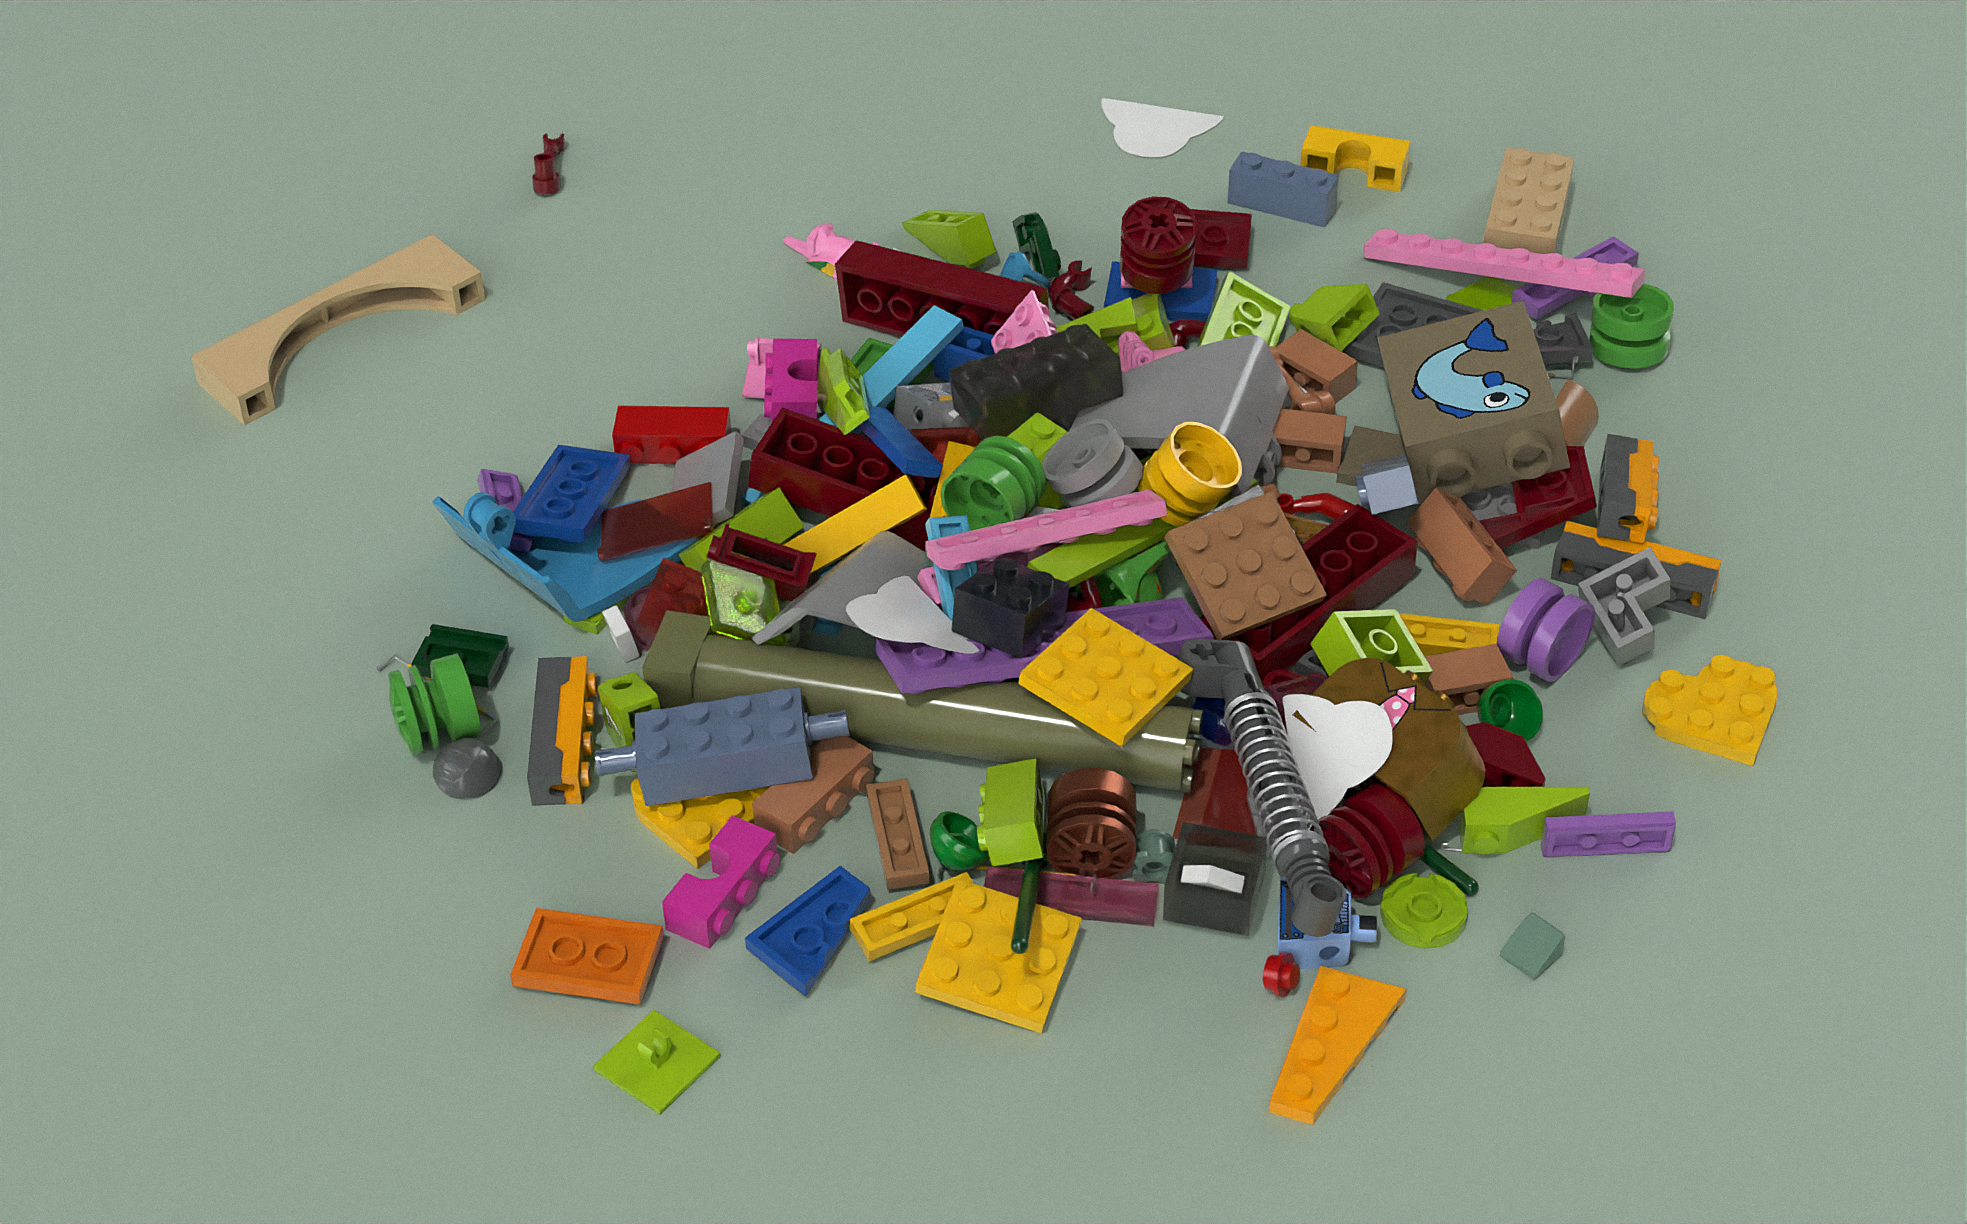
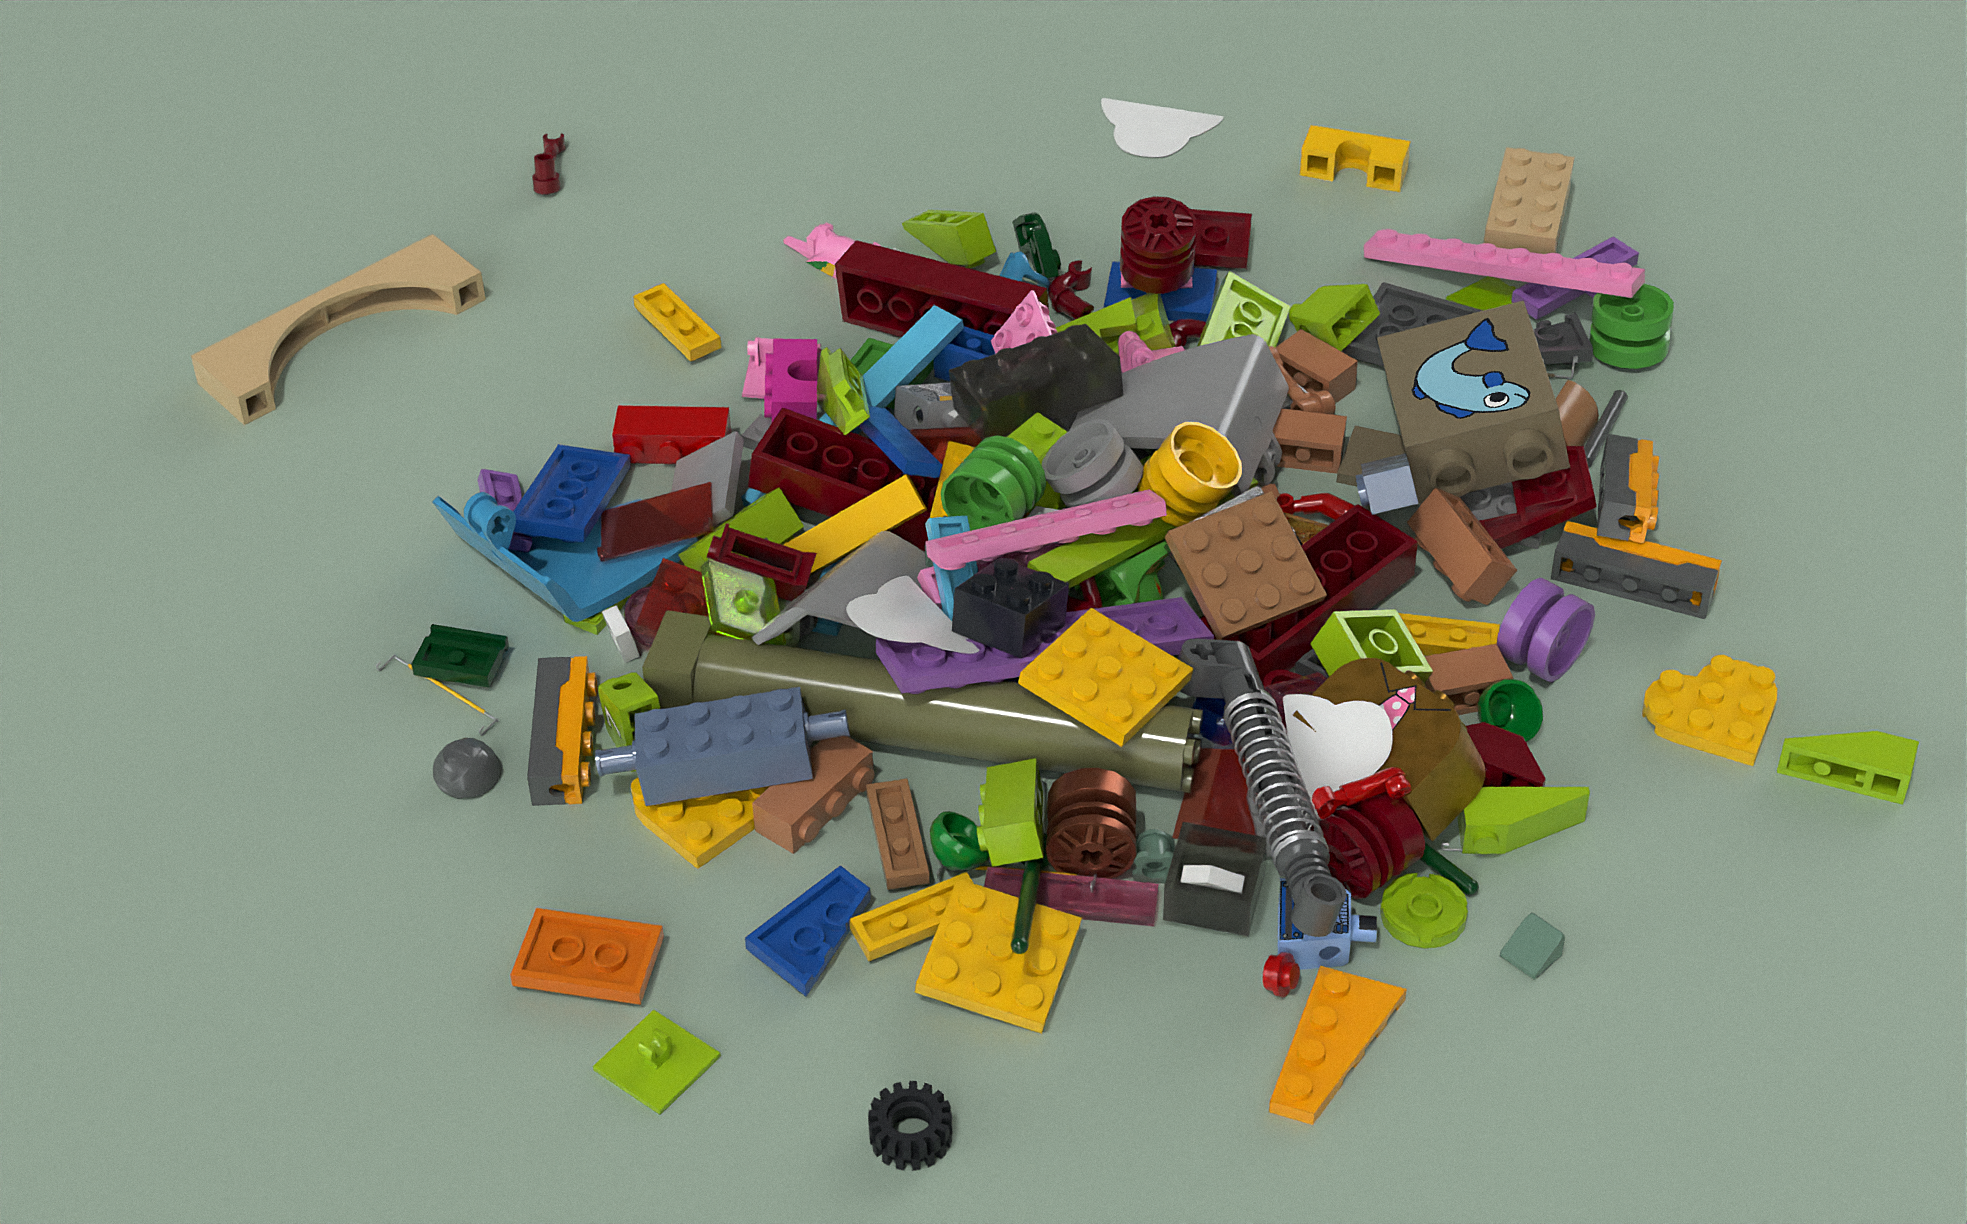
bright green wheel [388,653,481,756] -> none
dark pink arch [662,815,780,949] -> none
sand blue brick [1228,151,1339,228] -> none
medium lavender tile [1540,811,1676,857] -> none
light grey brick [1578,547,1670,667] -> none
none -> yellow plate [633,283,721,362]
none -> black tyre [868,1081,953,1171]
none -> red arm [1312,767,1411,819]
none -> dark grey bar [1584,390,1628,468]
none -> lime slope [1776,731,1919,805]

